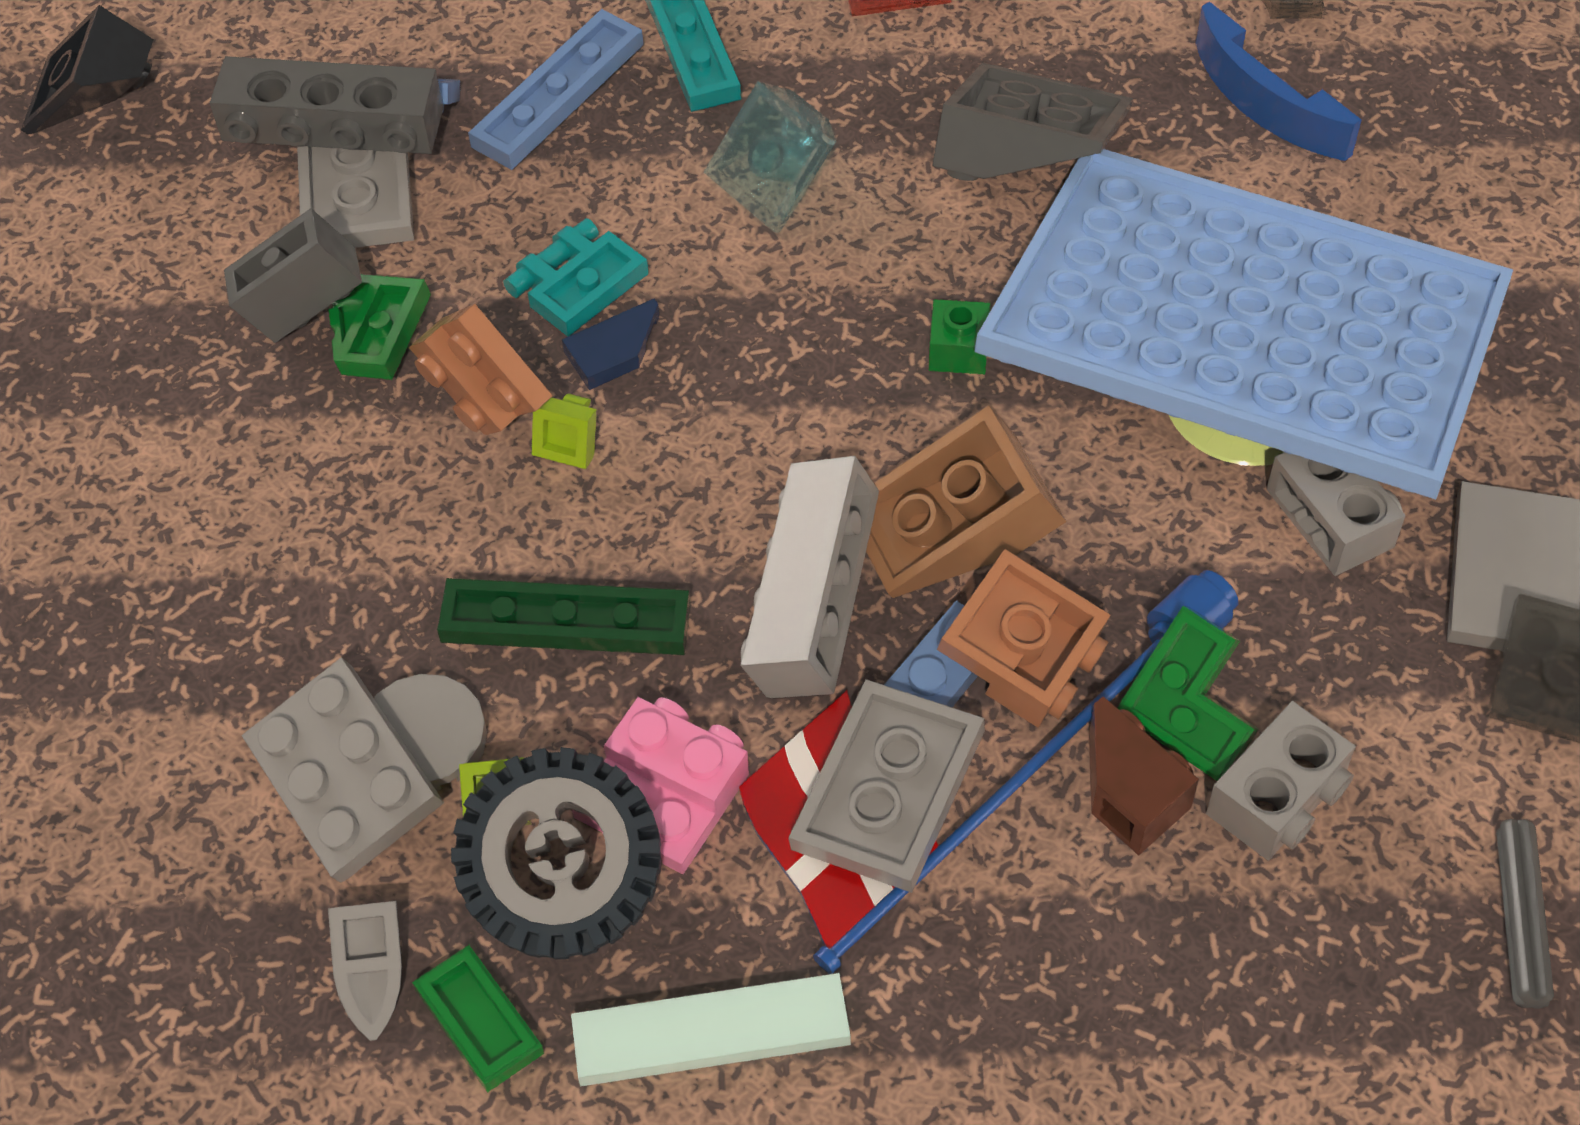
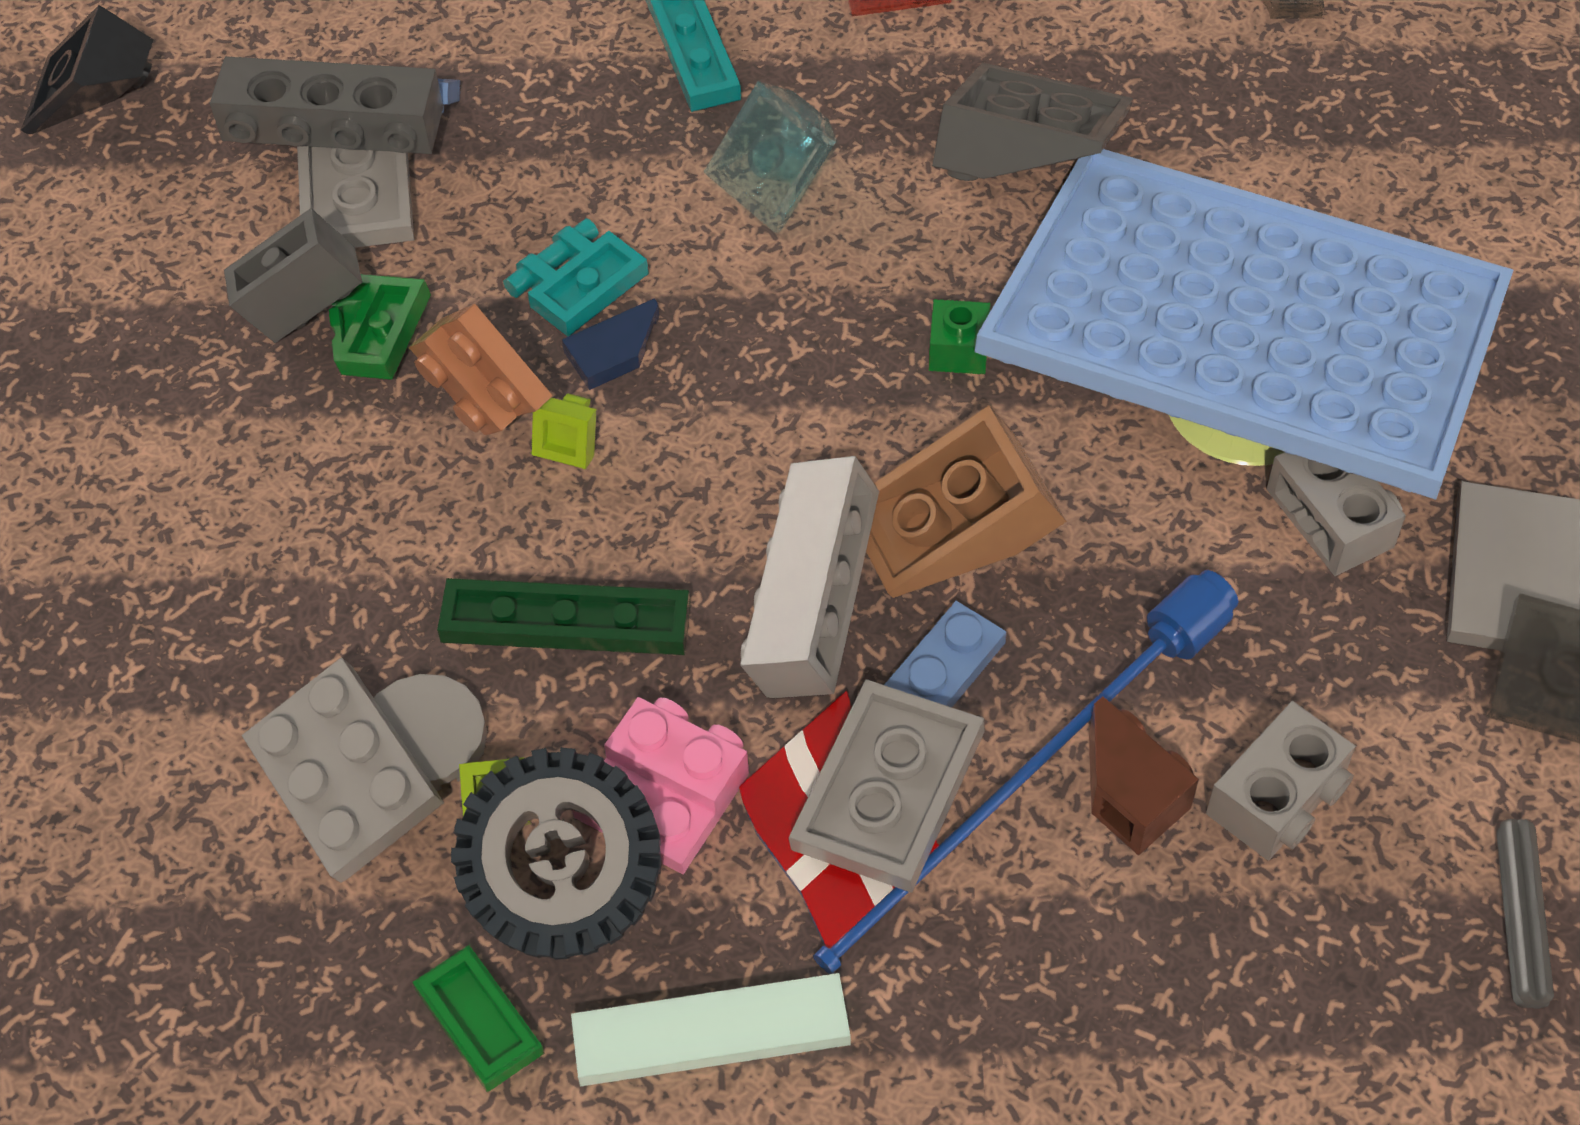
light grey plate [328,901,402,1041] -> none
medium blue plate [468,9,644,170] -> none
nougat plate [937,549,1111,728] -> none
green tile [1117,606,1259,781] -> none
blue slope [1196,2,1361,161] -> none

